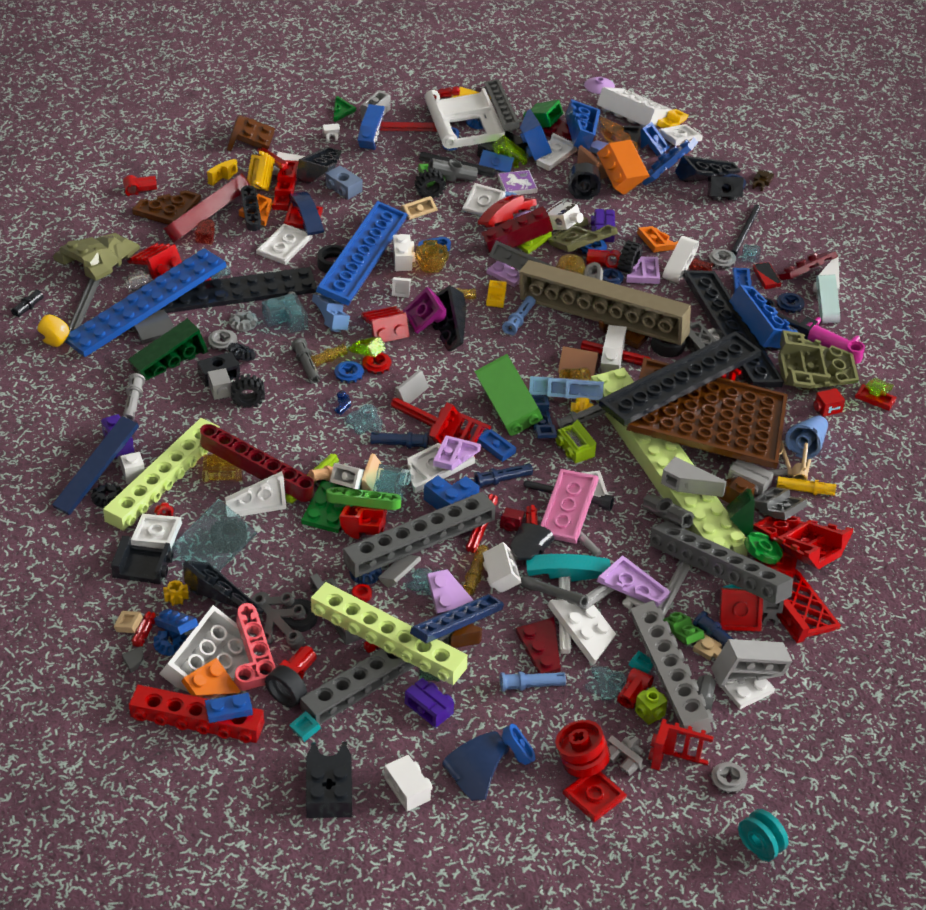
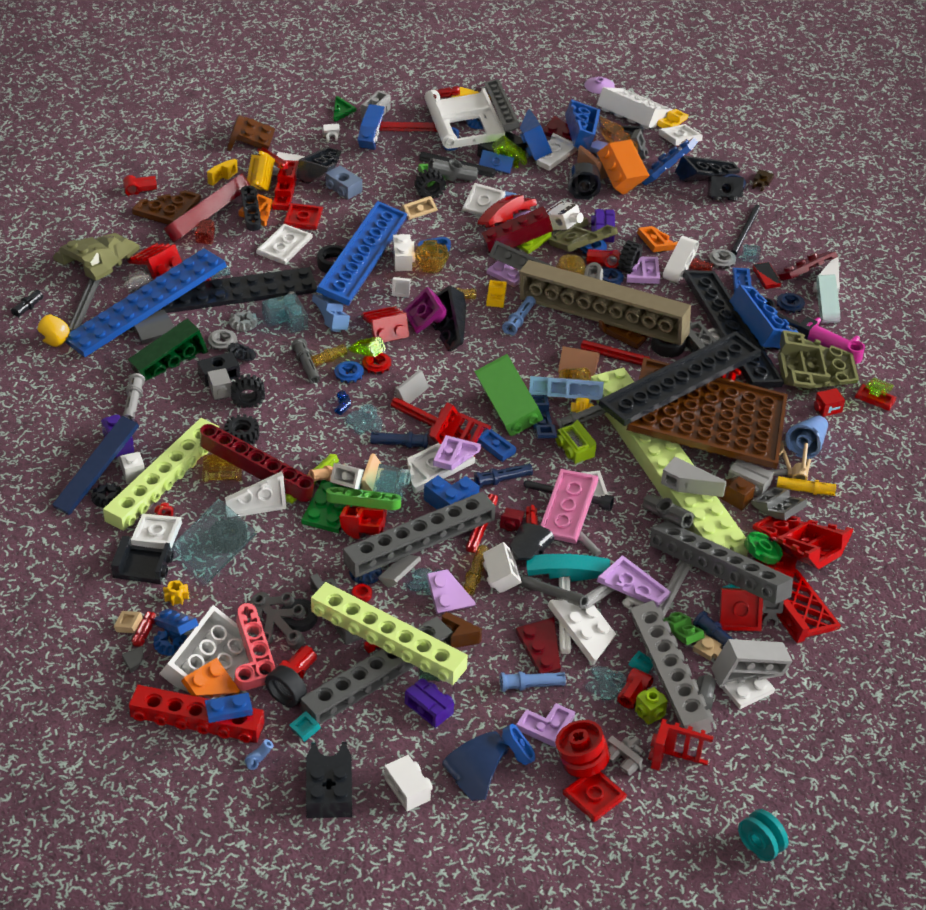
black wedge [183,561,264,614] -> none
dark blue slope [289,191,324,236] -> none
dark blue tile [410,594,504,643] -> none
tile [498,170,538,195] -> none
green torso [523,100,563,127] -> none
white slope [601,325,627,373] -> none
blue slope [640,122,670,156] -> none
light grey gear [711,762,747,794] -> none
dark green slope [726,489,755,537] -> none
none -> black tyre [224,414,259,444]
none -> medium blue arm [245,739,274,770]
none -> lavender plate [516,703,575,747]
none -> dark grey plate [630,129,649,159]

